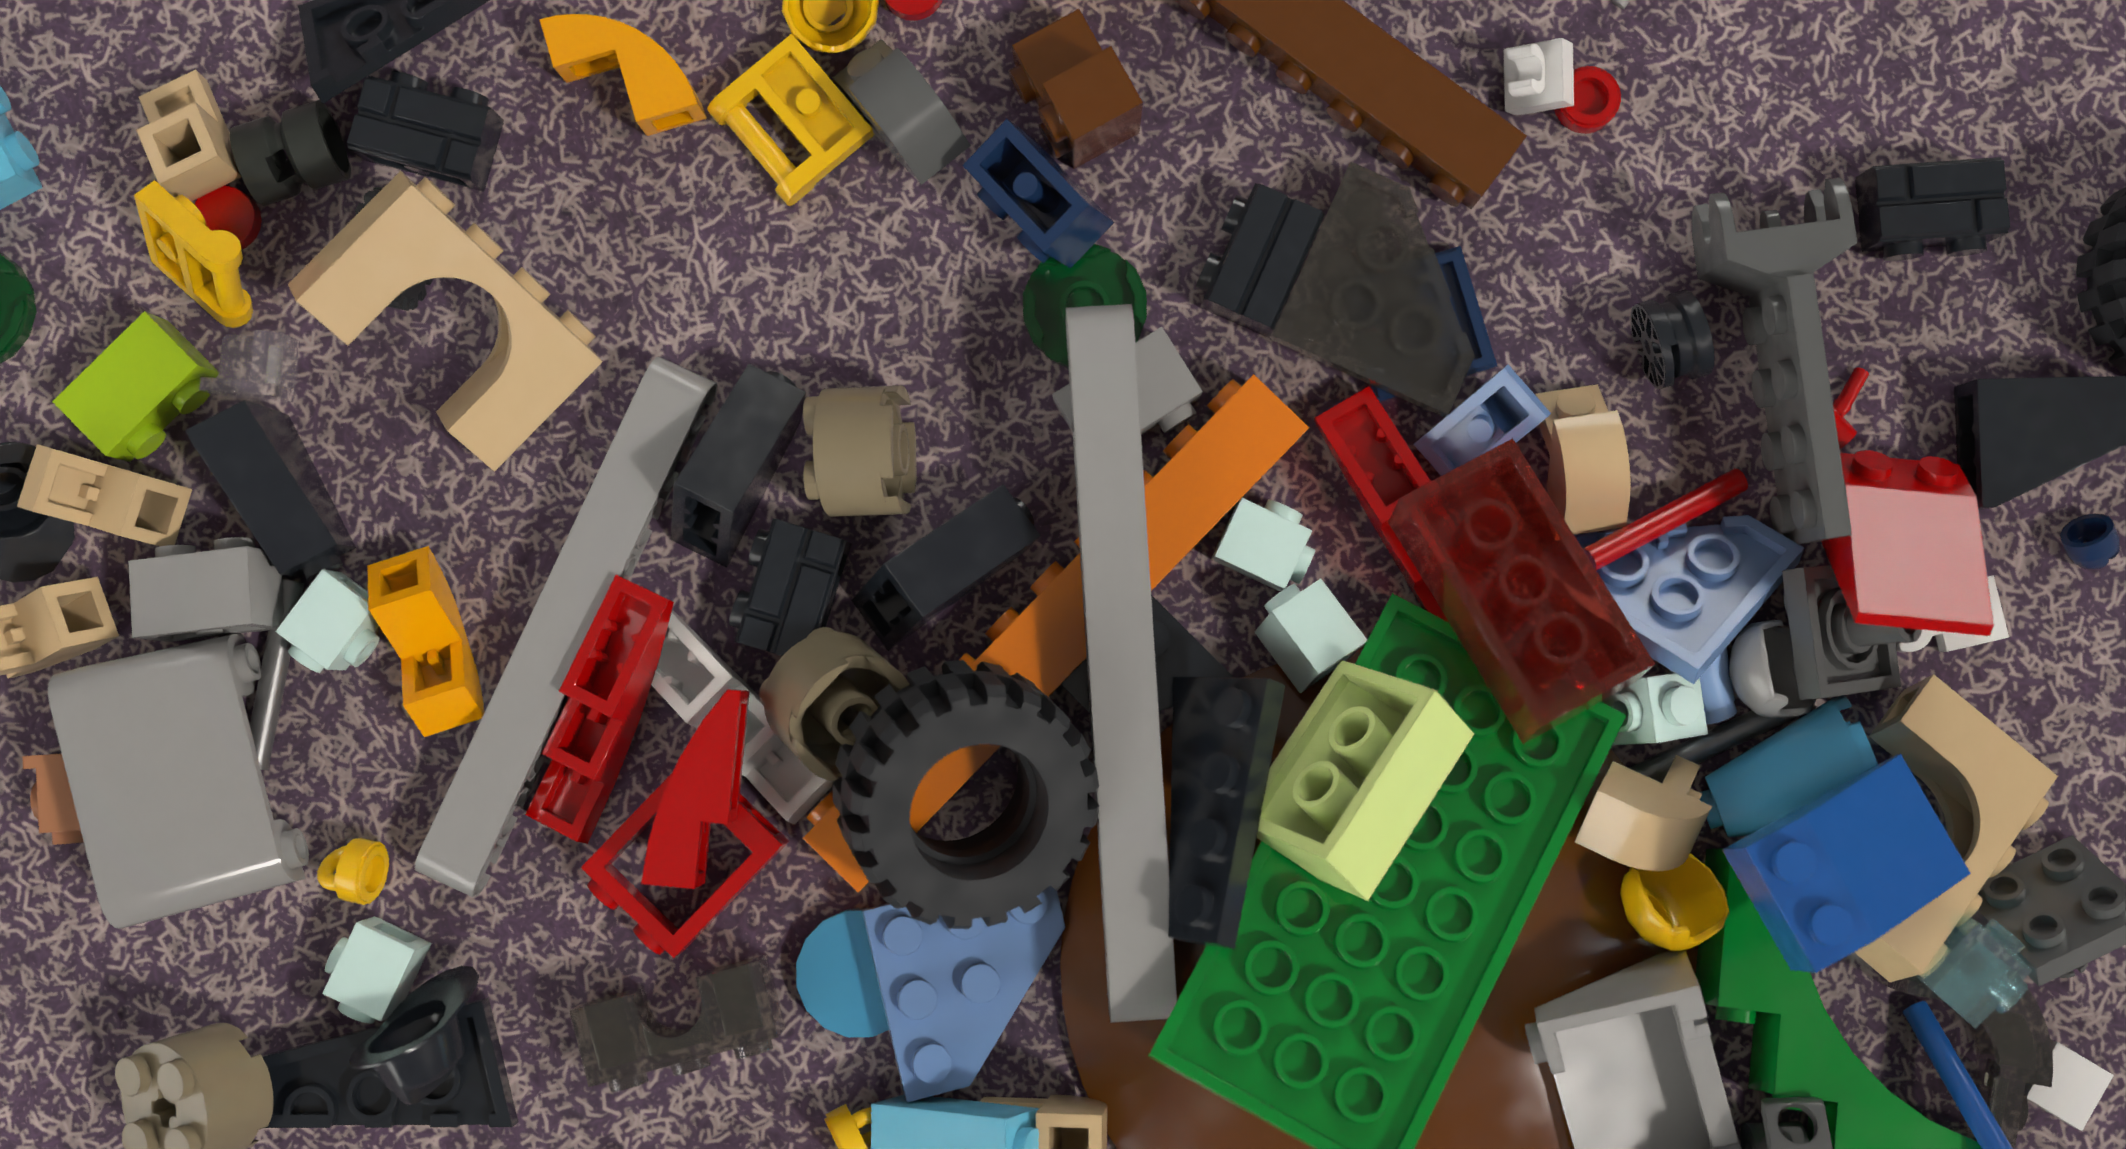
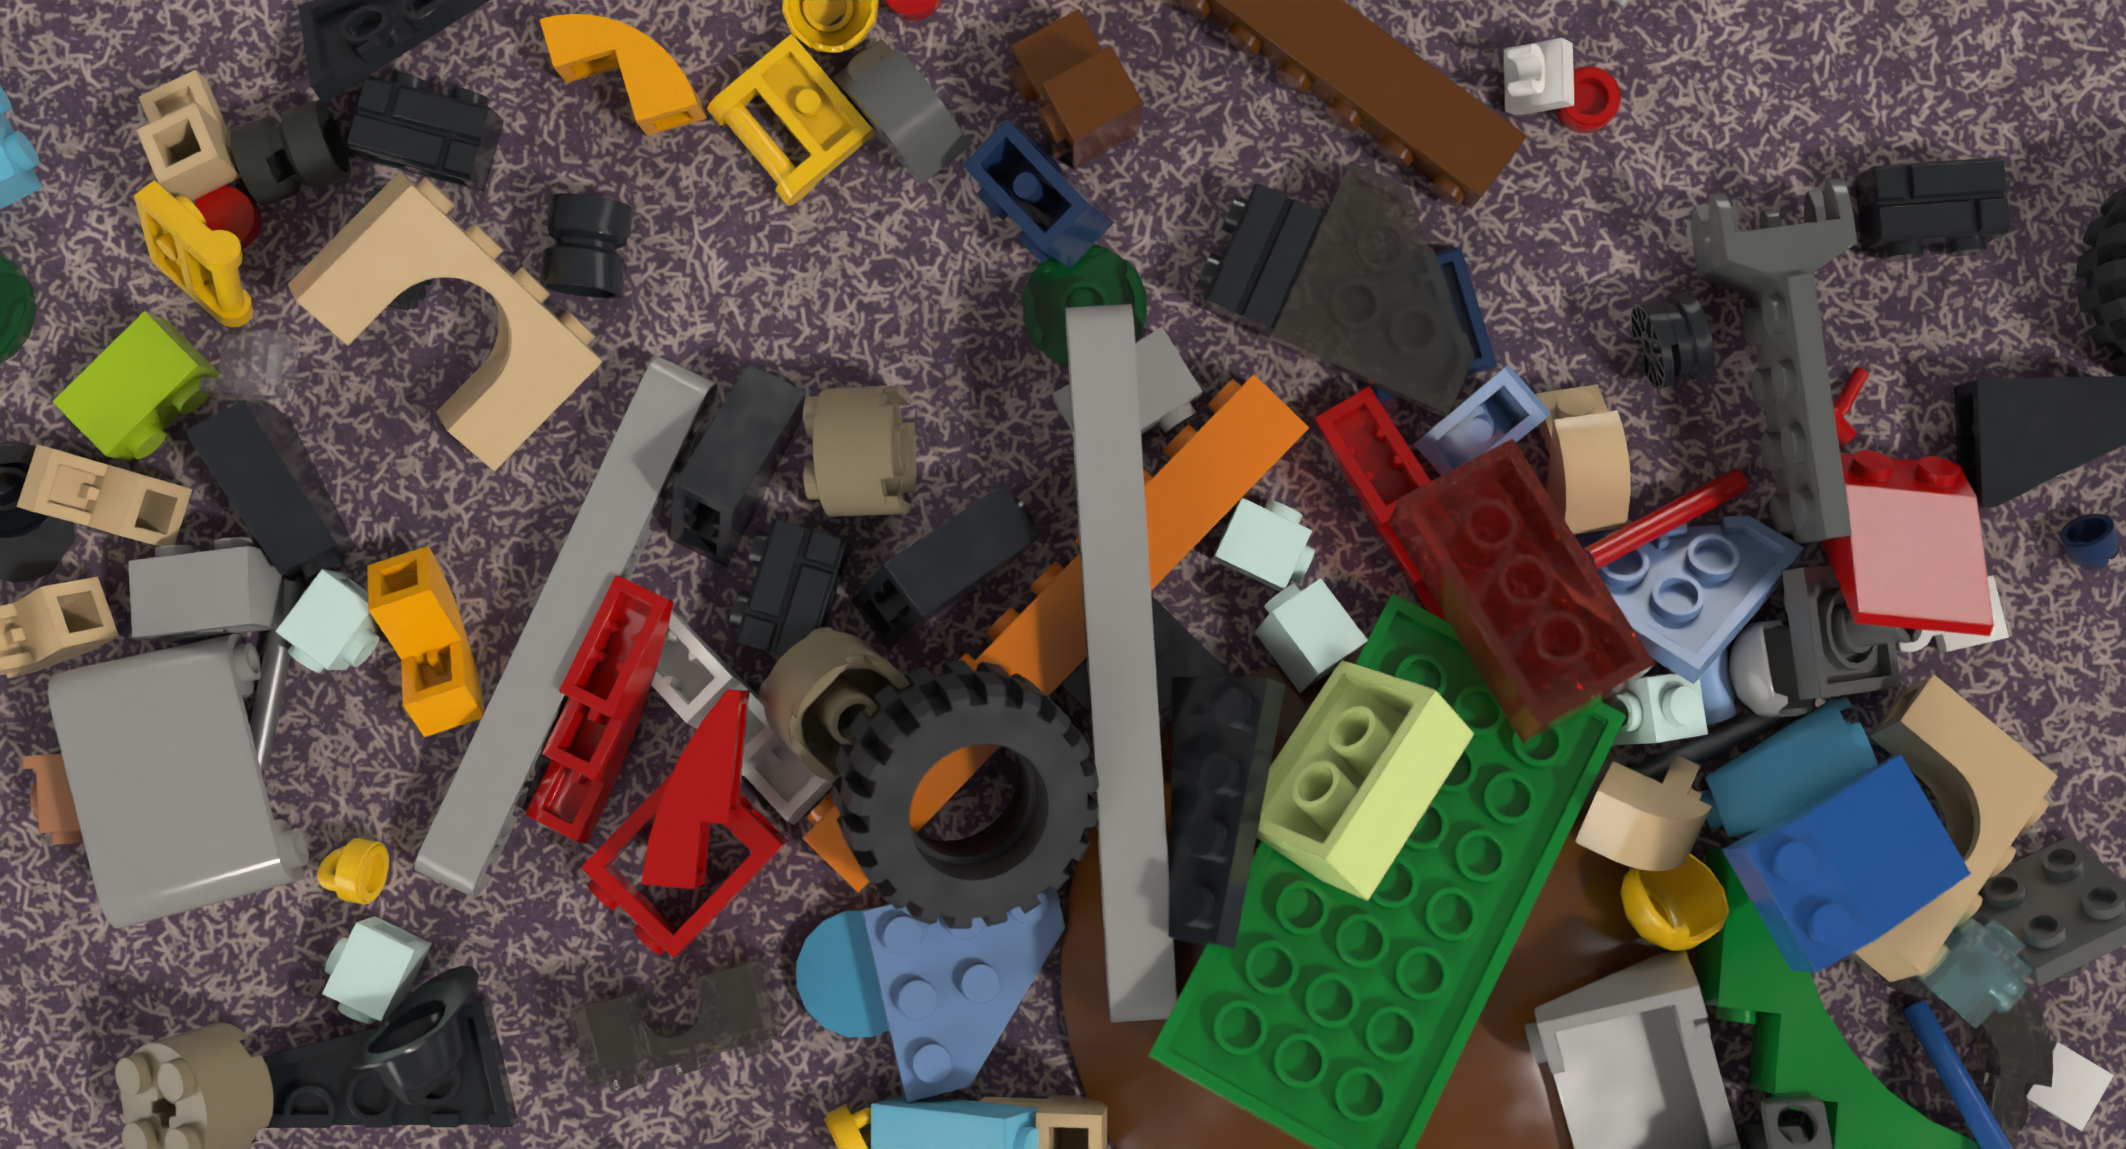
none -> black wheel [539,193,633,299]

